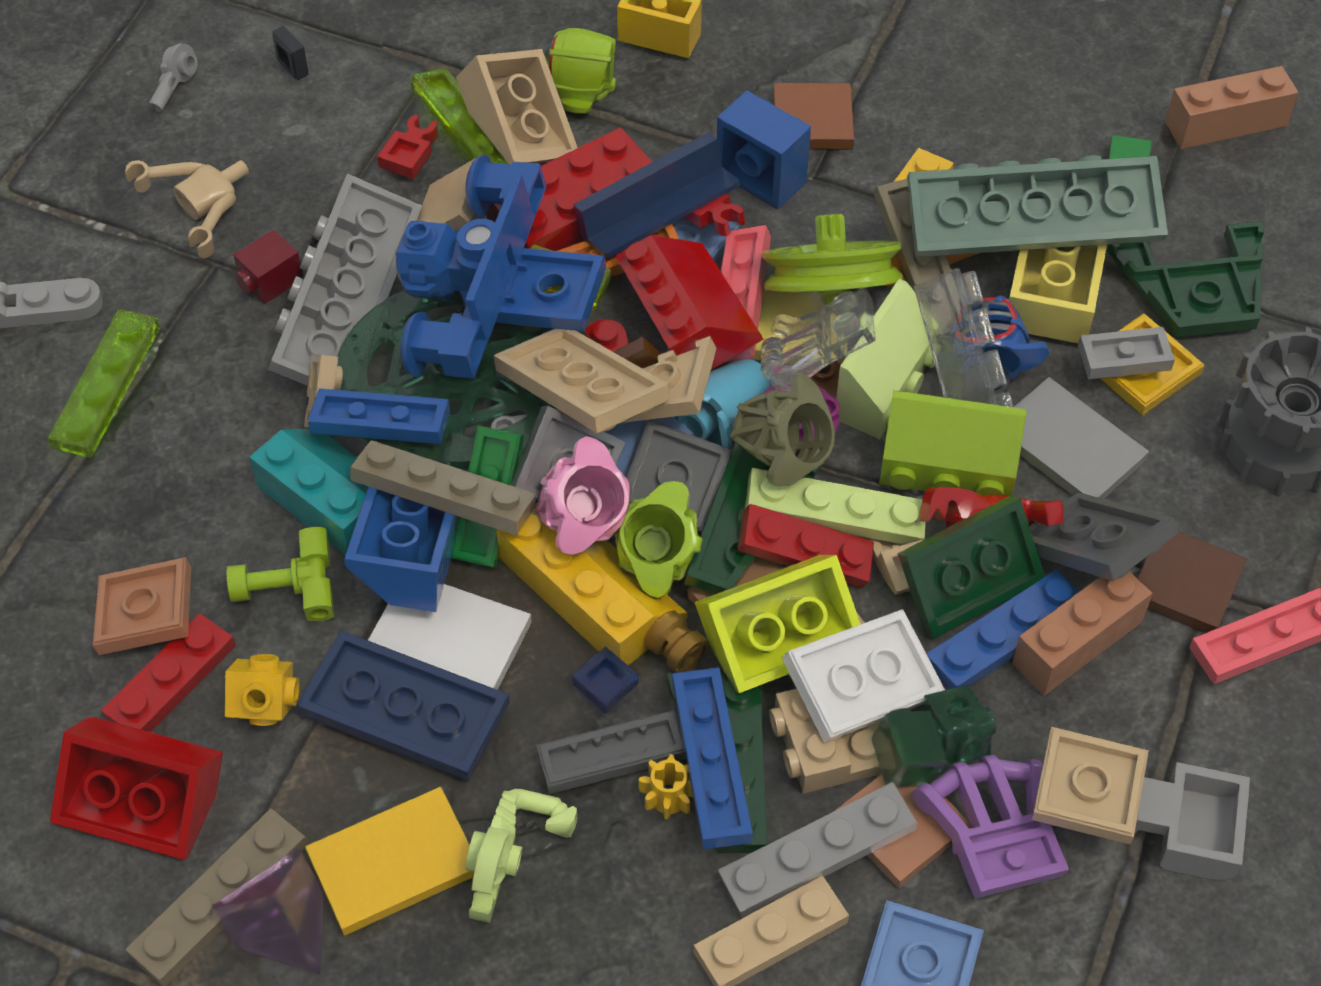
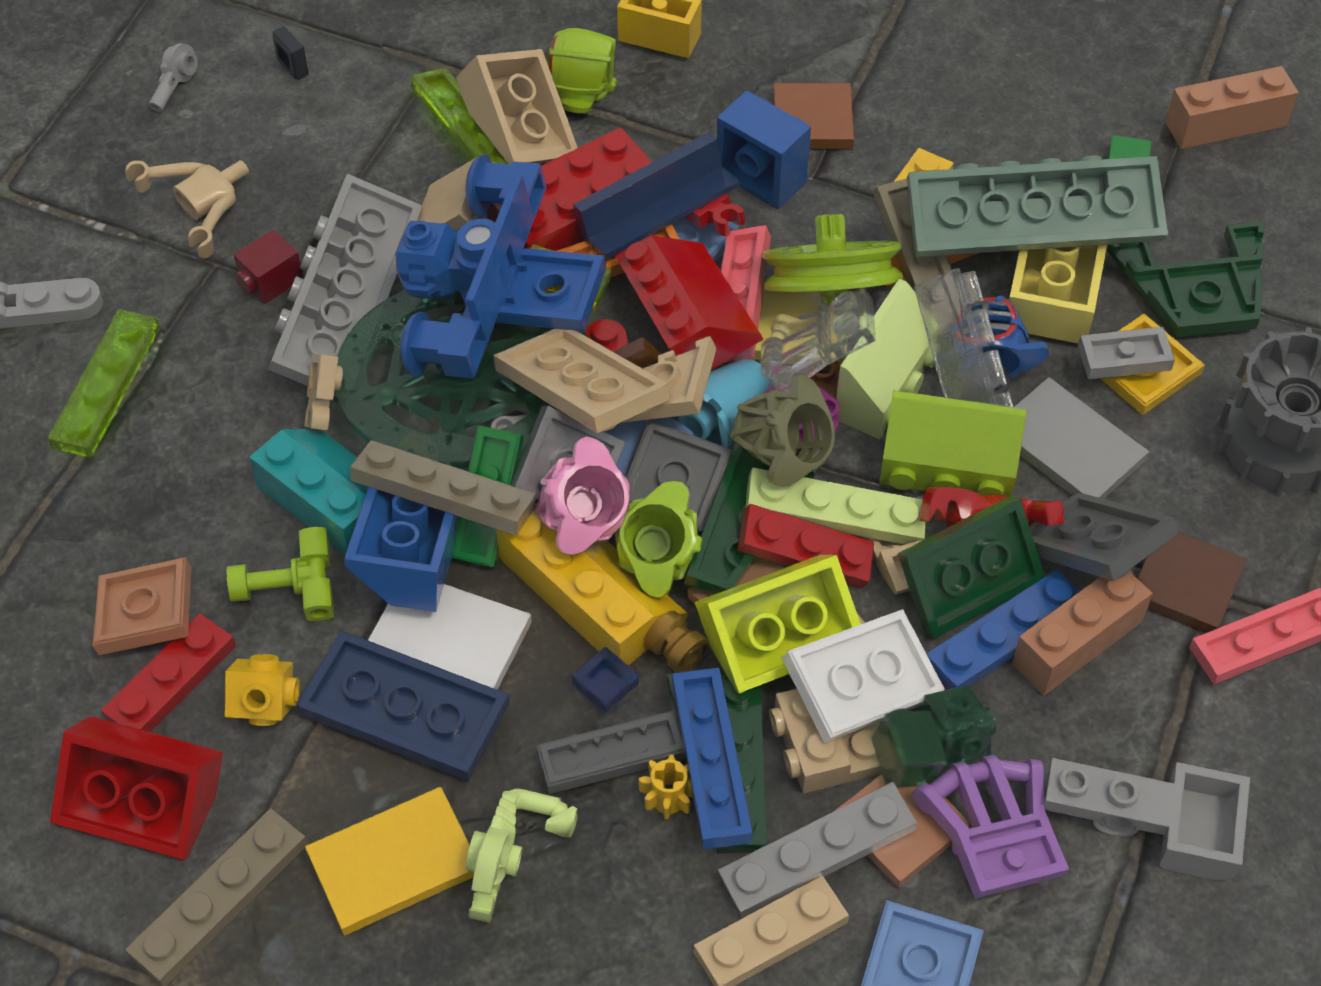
clear purple slope [212,849,323,975] -> none
blue plate [308,388,450,444] -> none
red plate [377,114,438,179] -> none
tan tile [1032,727,1149,845] -> none

